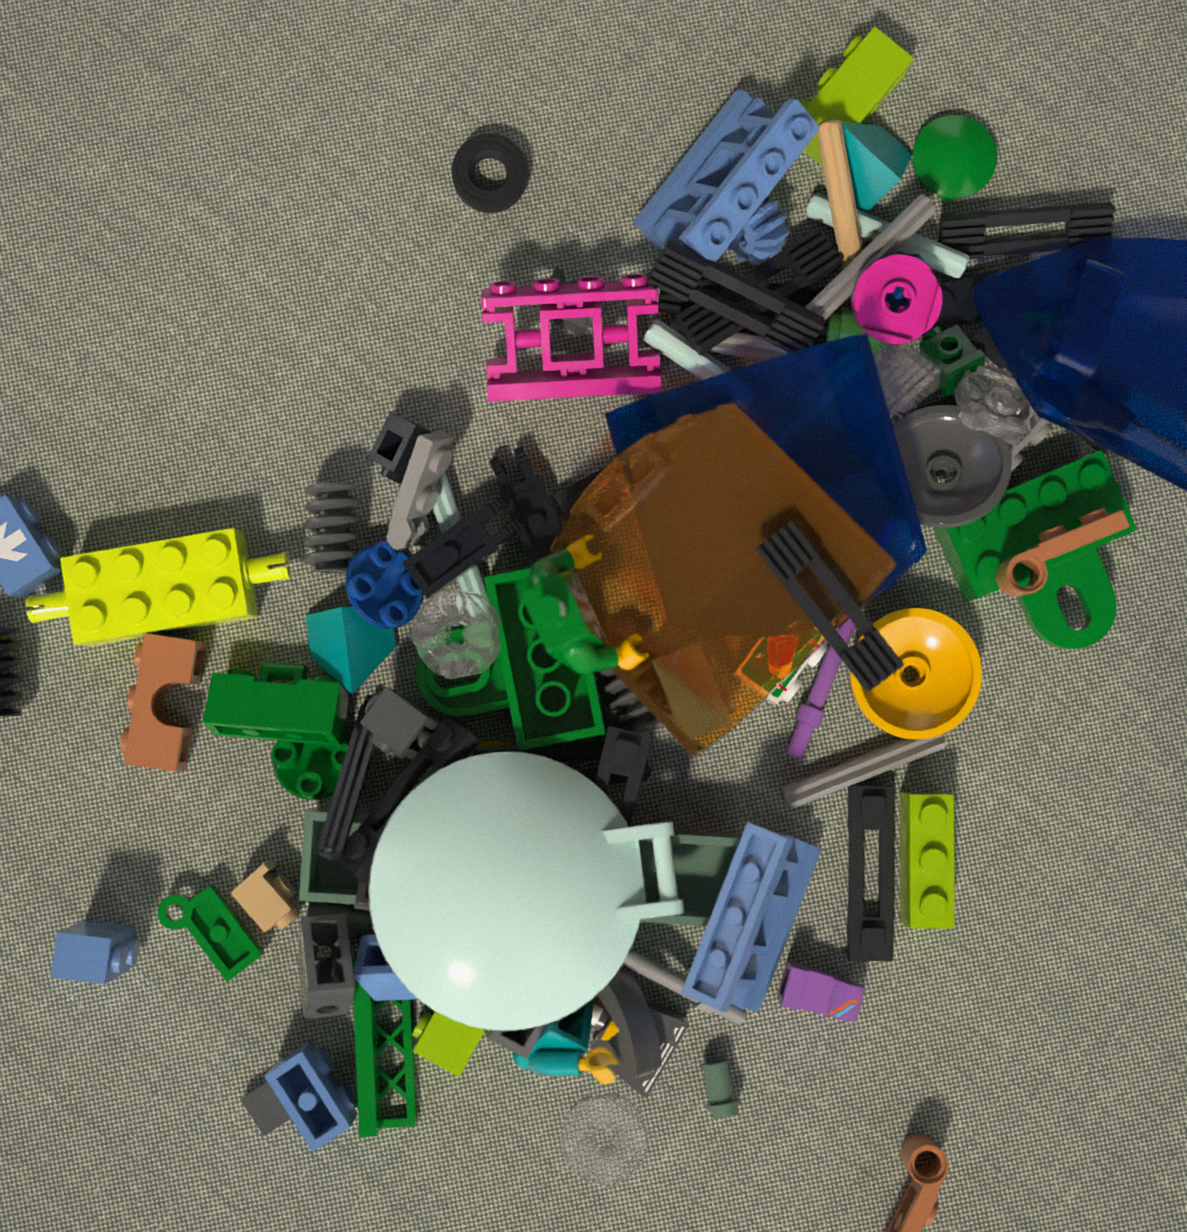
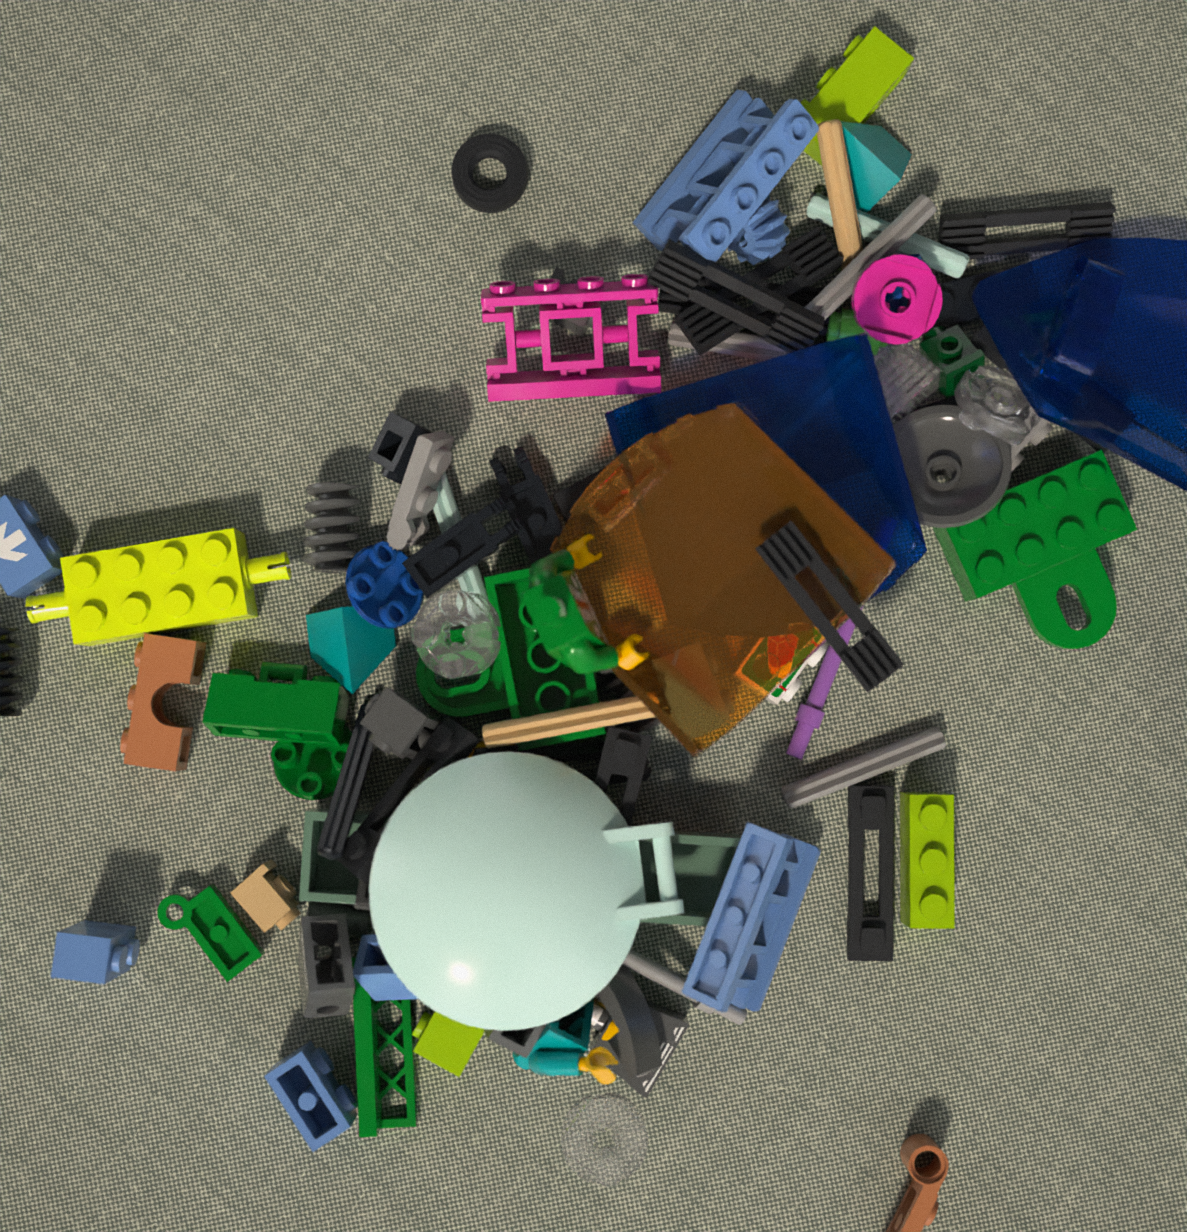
dark grey tile [240,1080,291,1136] -> none
light aqua axle [643,320,758,408] -> none
sand green pin [701,1059,741,1118] -> none
medium lavender leg [776,960,866,1022] -> none
yellow dish [849,608,982,739] -> none
green dish [911,115,997,202] -> none
nougat plate [995,508,1130,597] -> none
none -> tan axle [482,693,659,748]

